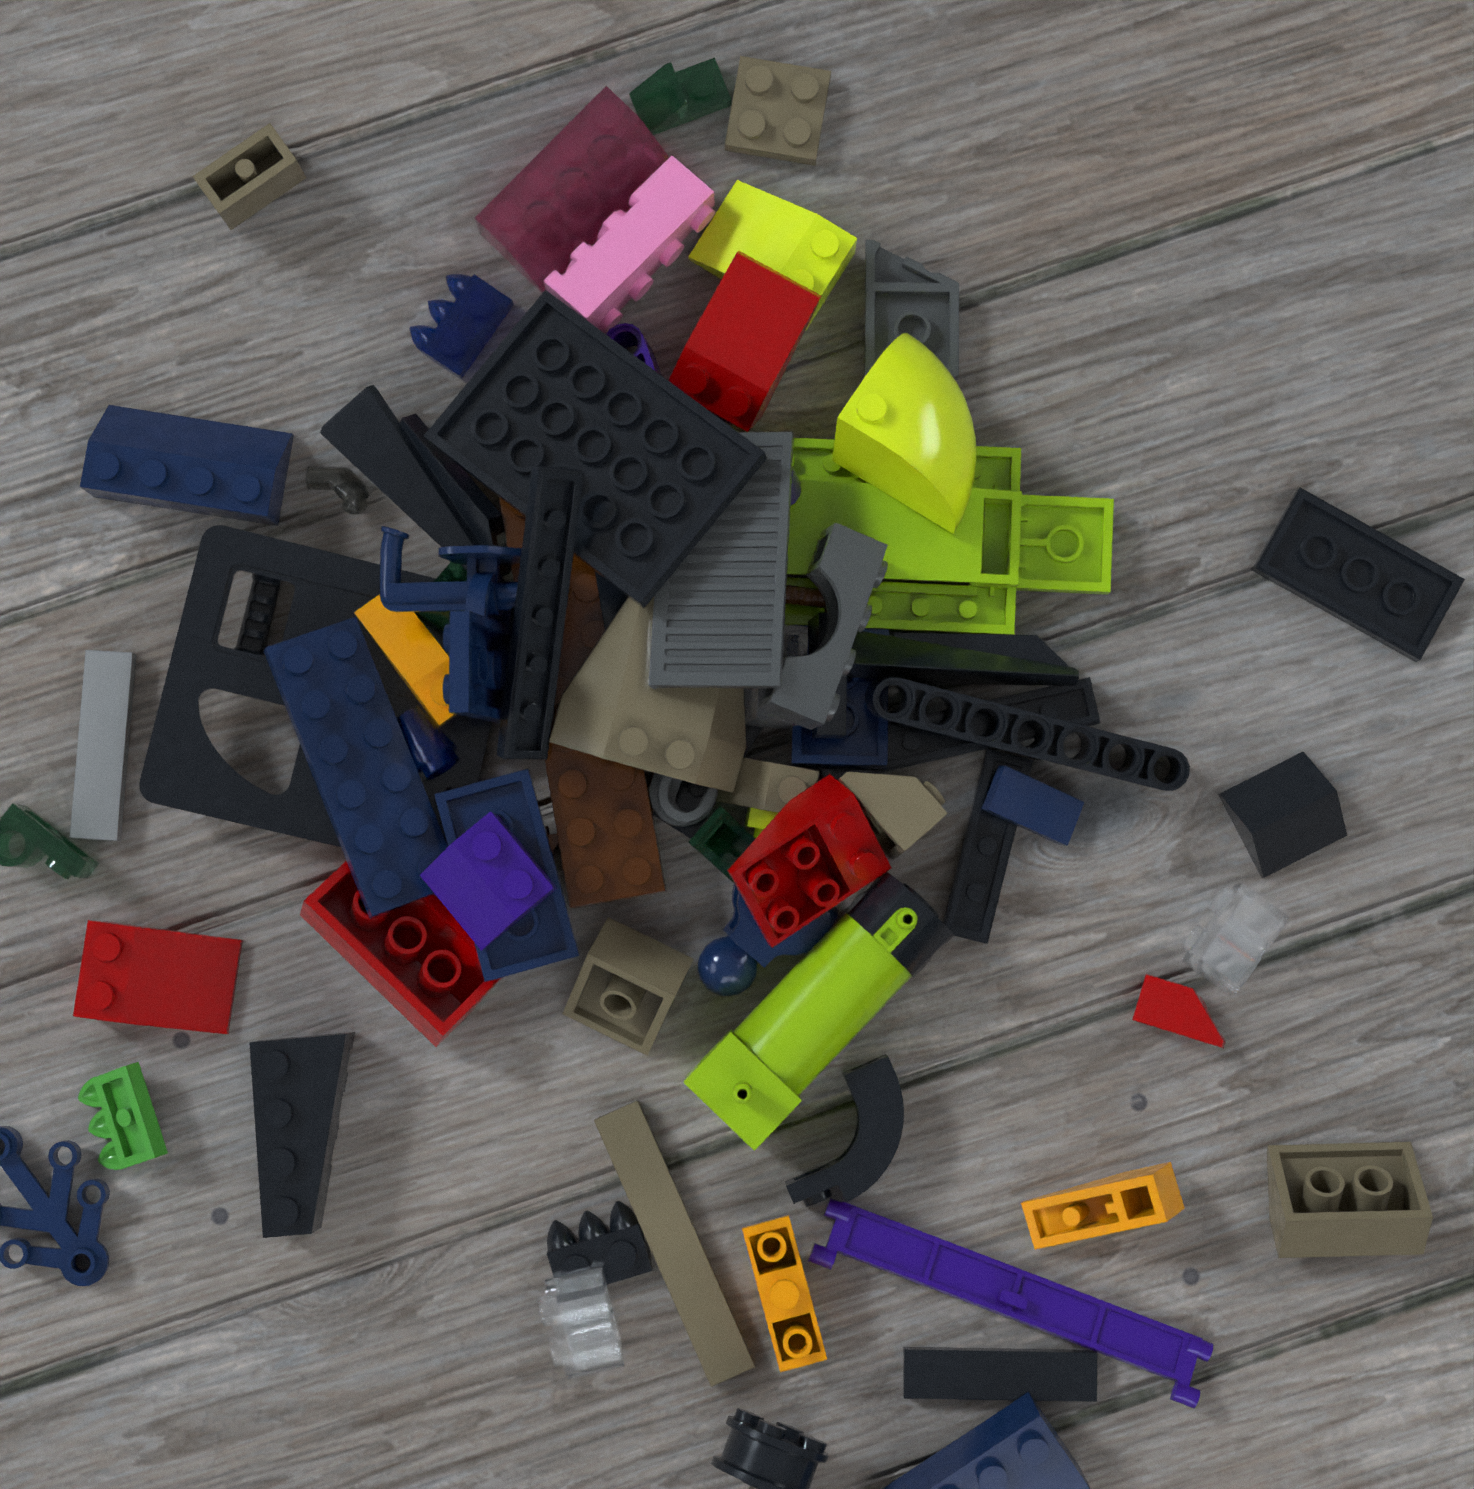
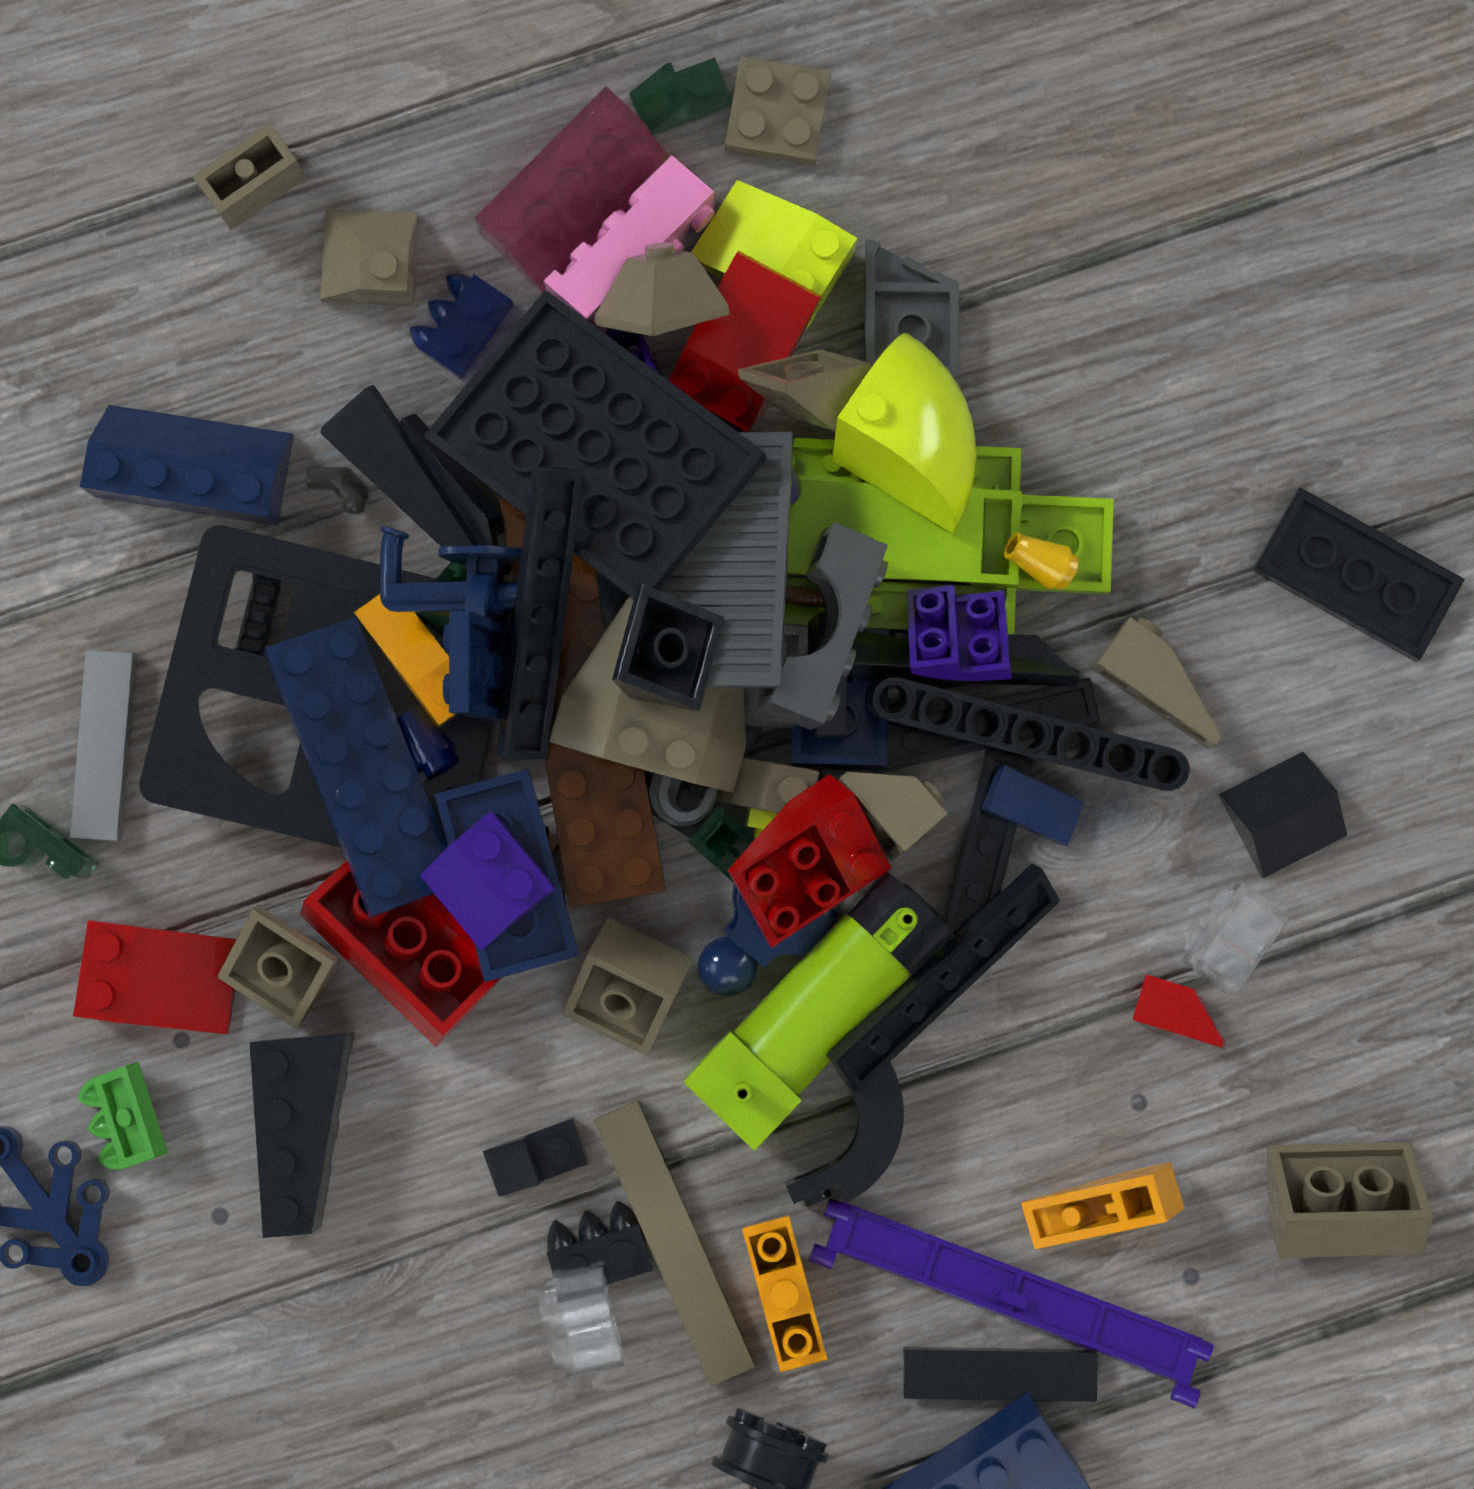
none -> dark tan slope [217,905,339,1029]
none -> dark tan slope [320,209,419,306]
none -> black slope [483,1118,589,1197]
none -> dark tan slope [594,243,729,336]
none -> black slope [612,584,724,711]
none -> dark tan slope [738,349,871,431]
none -> black tile [826,863,1060,1093]
none -> dark purple slope [906,585,1012,681]
none -> yellow cone [1004,532,1078,590]
none -> dark tan slope [1091,617,1222,749]

